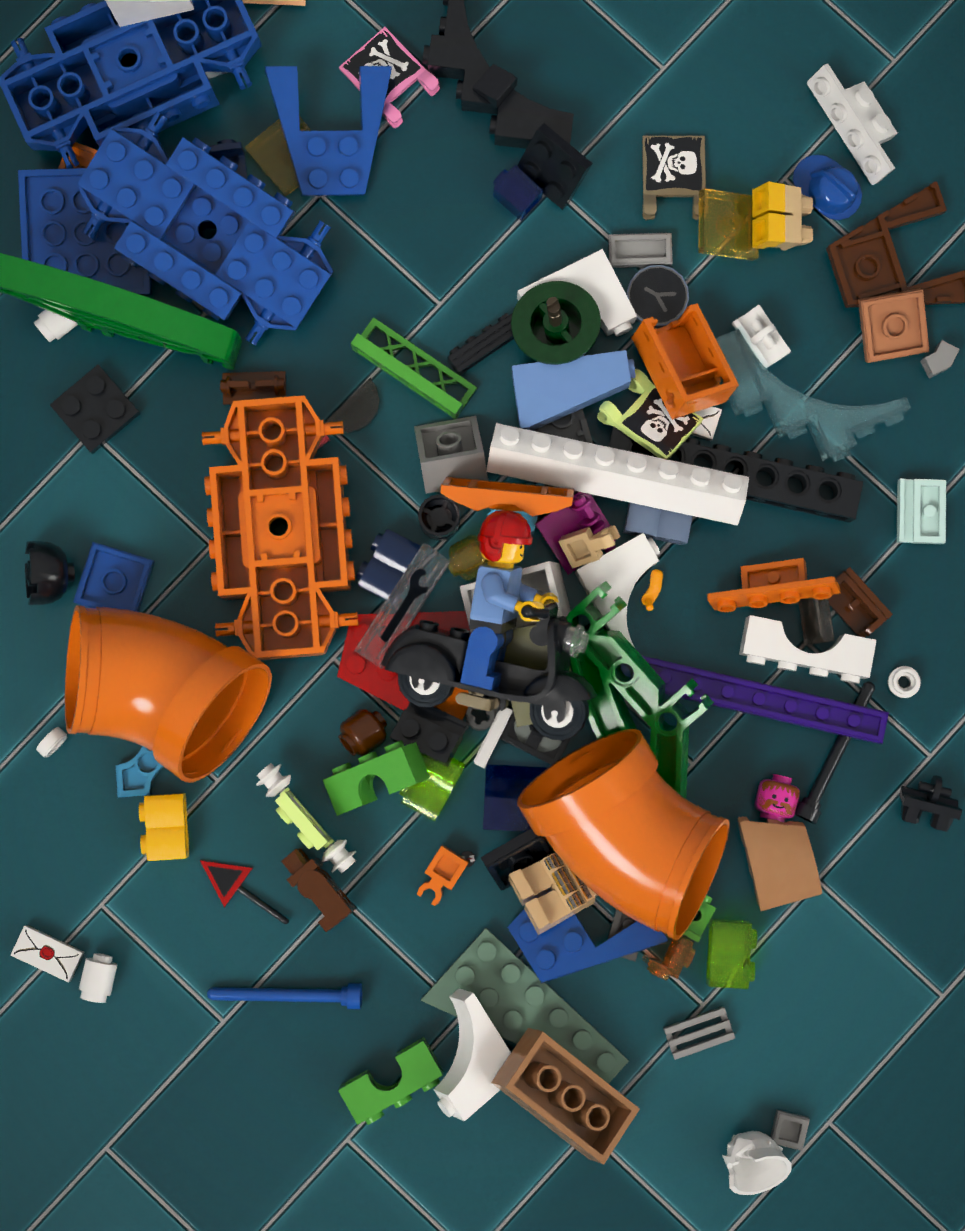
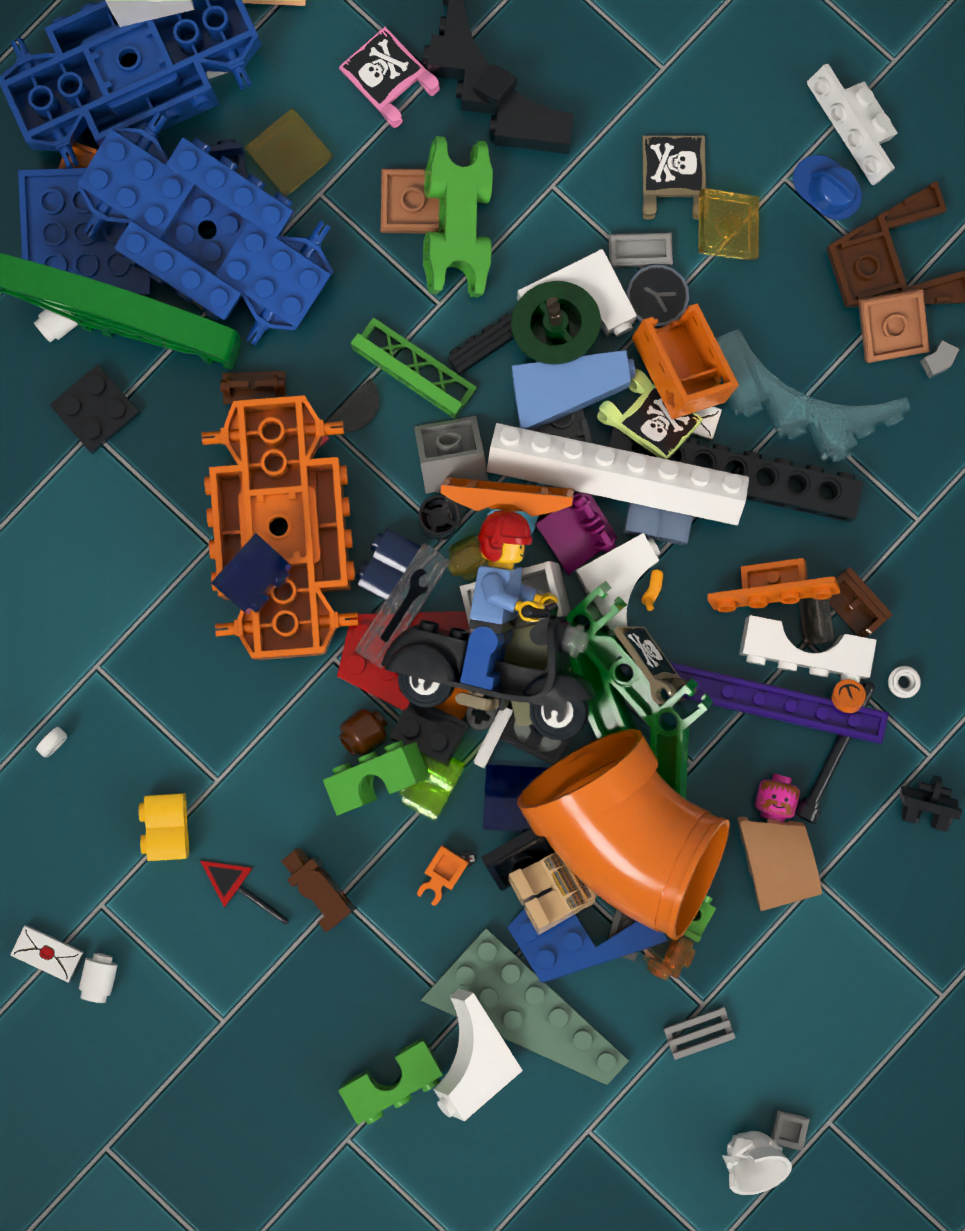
black cylinder [25,541,75,605] -> none
orange cylinder [65,605,272,783] -> none
blue tile [73,542,155,612] -> none
dark azure tile [116,746,163,798] -> none
blue piece [207,983,362,1010] -> none
plate [256,763,357,874] -> none
blue wing [265,66,392,196] -> none
medium nougat brick [491,1028,640,1165] -> none
clear blue brick [493,165,543,221] -> none
black plate [516,123,593,210] -> none
tan plate [558,525,620,569] -> none
clear neon green brick [706,919,757,989] -> none
white hips [732,305,791,370] -> none
hips [752,181,813,251] -> none
light aqua plate [897,478,946,544] -> none
none -> clear blue slope [211,533,292,615]
none -> nougat tile [381,169,439,234]
none -> bright green piece [423,136,493,298]
none -> flag [613,627,696,704]
none -> orange tile [832,679,866,713]

